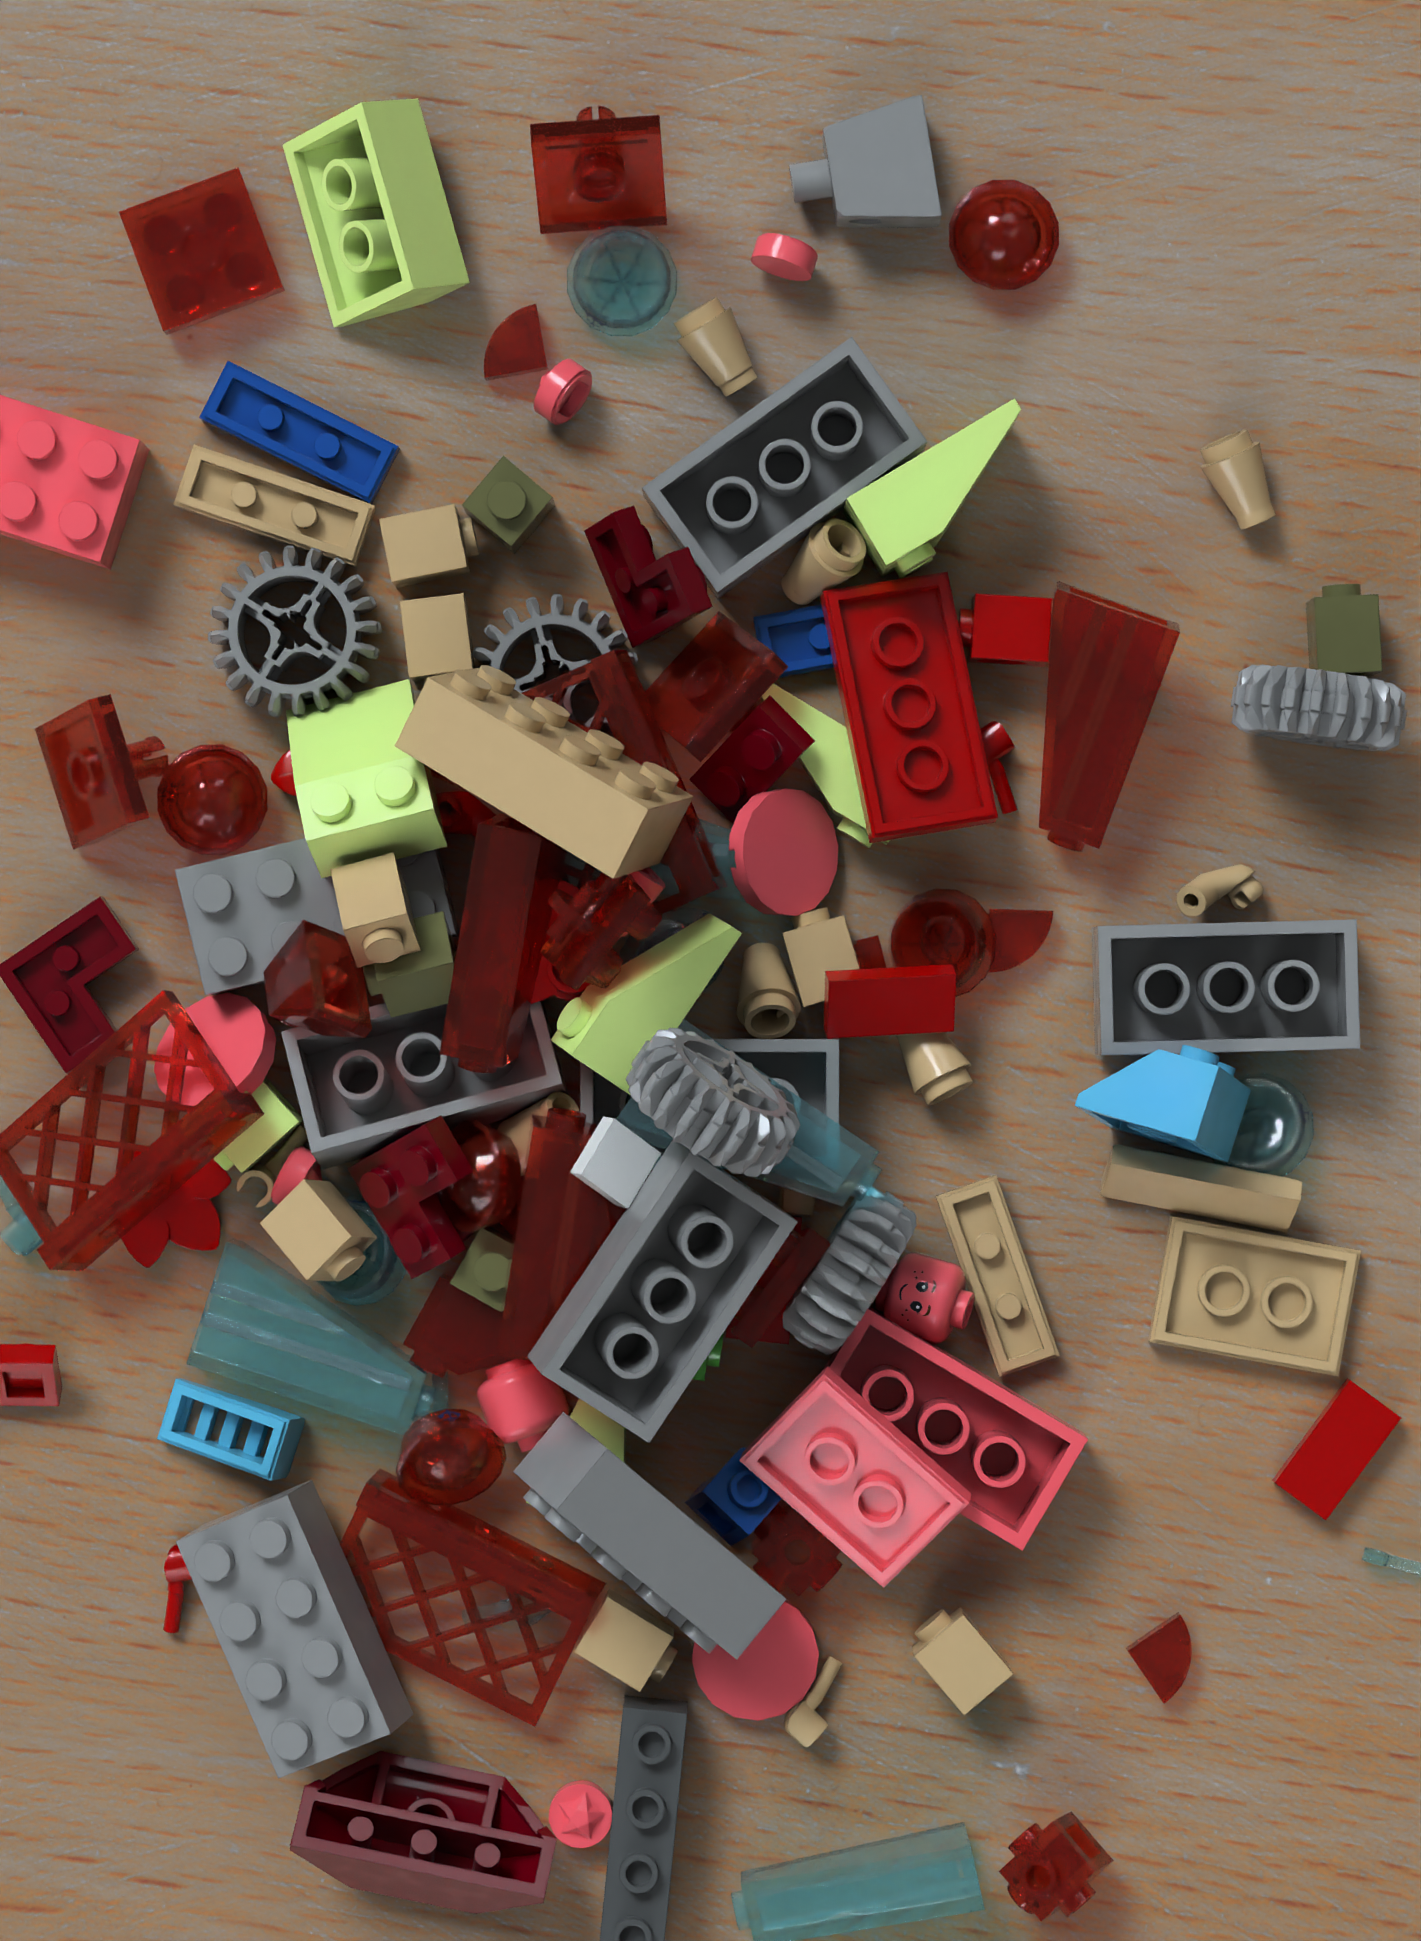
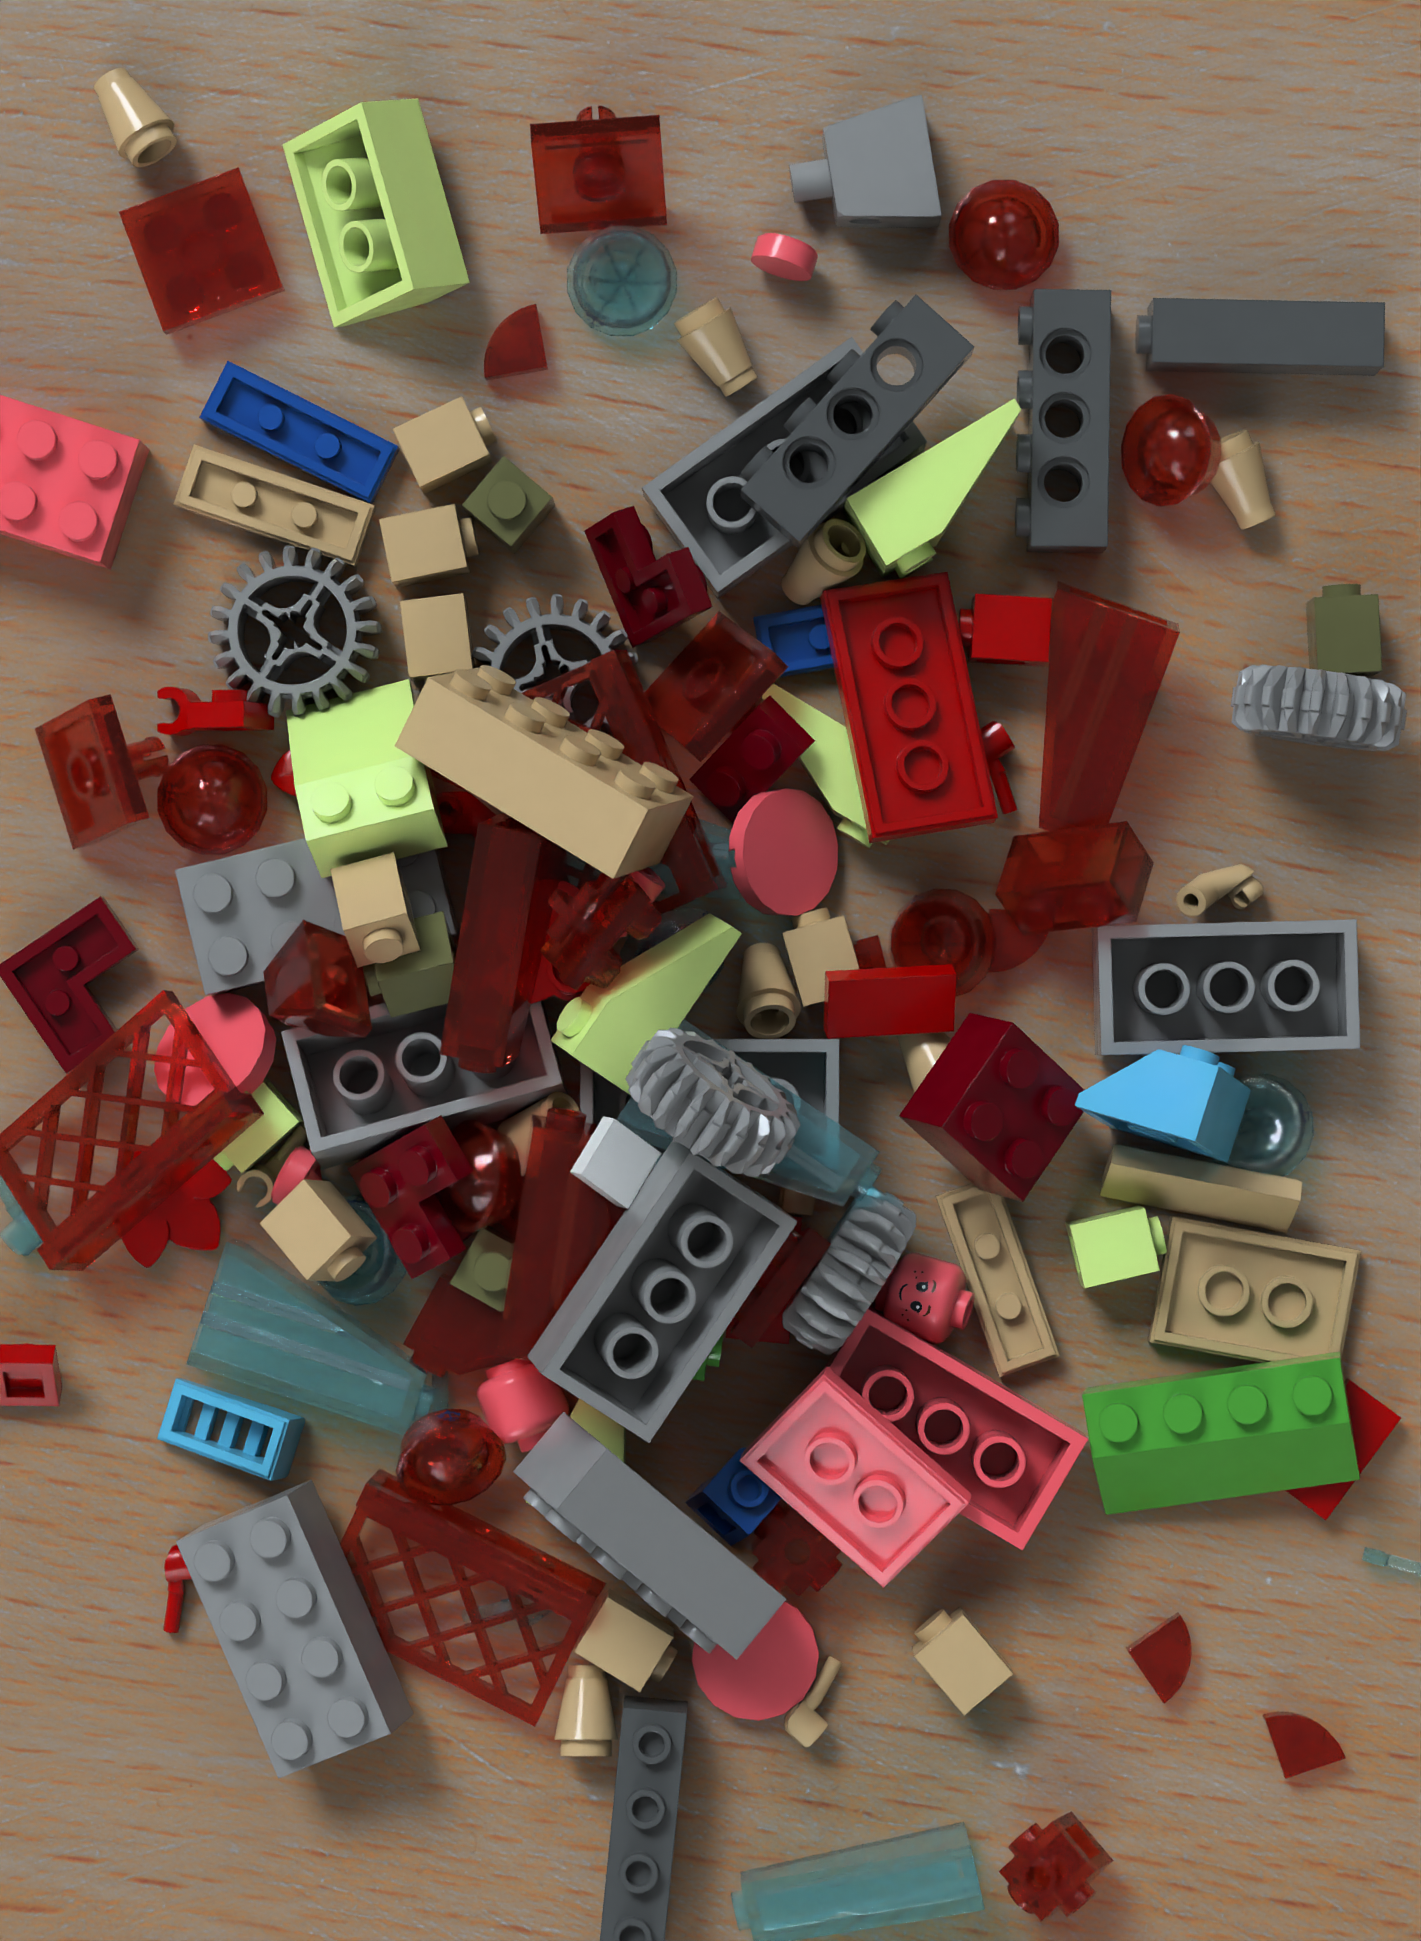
dark red wedge [290,1751,557,1914] -> none
coral tile [534,358,592,425] -> none
coral tile [549,1780,613,1848] -> none
none -> tan cone [94,68,177,167]
none -> red plate [157,687,274,736]
none -> tan brick [393,396,497,494]
none -> tan cone [554,1665,618,1756]
none -> dark grey brick [740,295,974,549]
none -> dark red brick [899,1013,1084,1202]
none -> clear red brick [995,821,1154,935]
none -> dark grey brick [1015,289,1111,553]
none -> yellowish green brick [1065,1205,1167,1288]
none -> bright green slope [1082,1352,1360,1515]
none -> clear red hat [1121,394,1221,507]
none -> dark grey brick [1135,298,1385,376]
none -> clear red tile [1262,1712,1346,1779]

